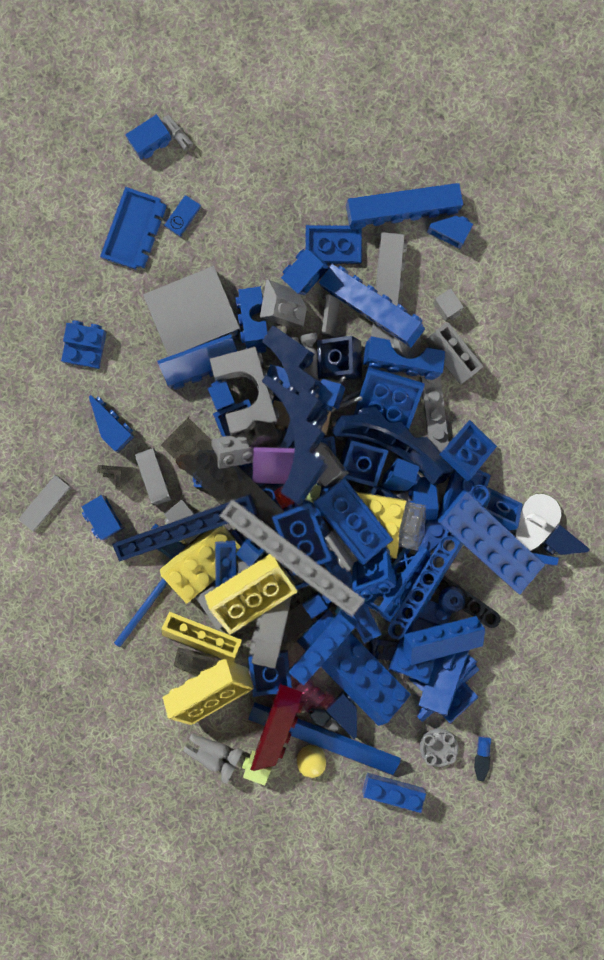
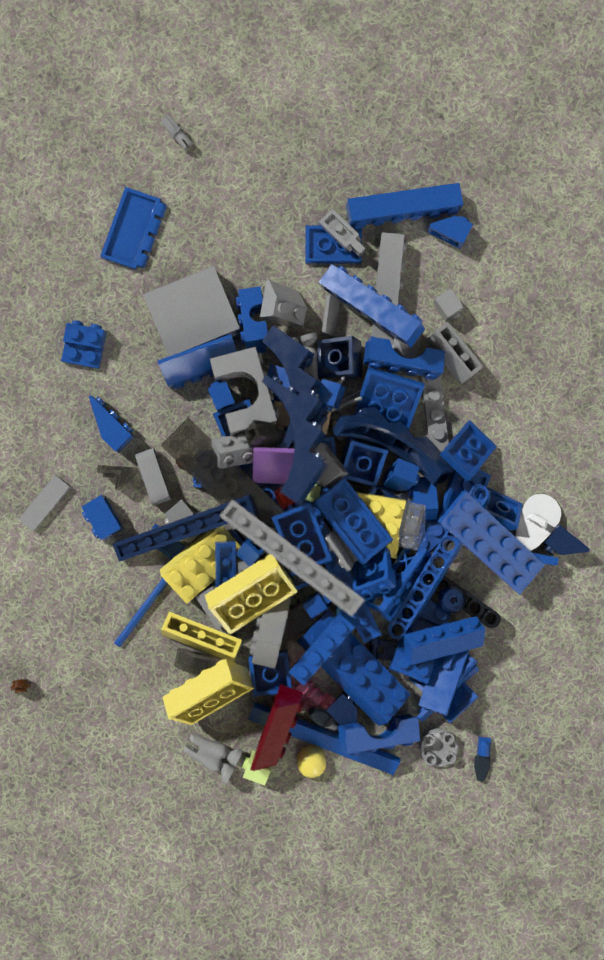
blue brick [125,114,171,160] -> none
blue tile [164,195,201,237] -> none
blue brick [281,248,330,296] -> none
blue brick [362,772,426,813] -> none
none -> reddish brown plate [10,679,31,694]
none -> light grey hinge [319,209,365,257]
none -> blue arch [338,714,420,756]

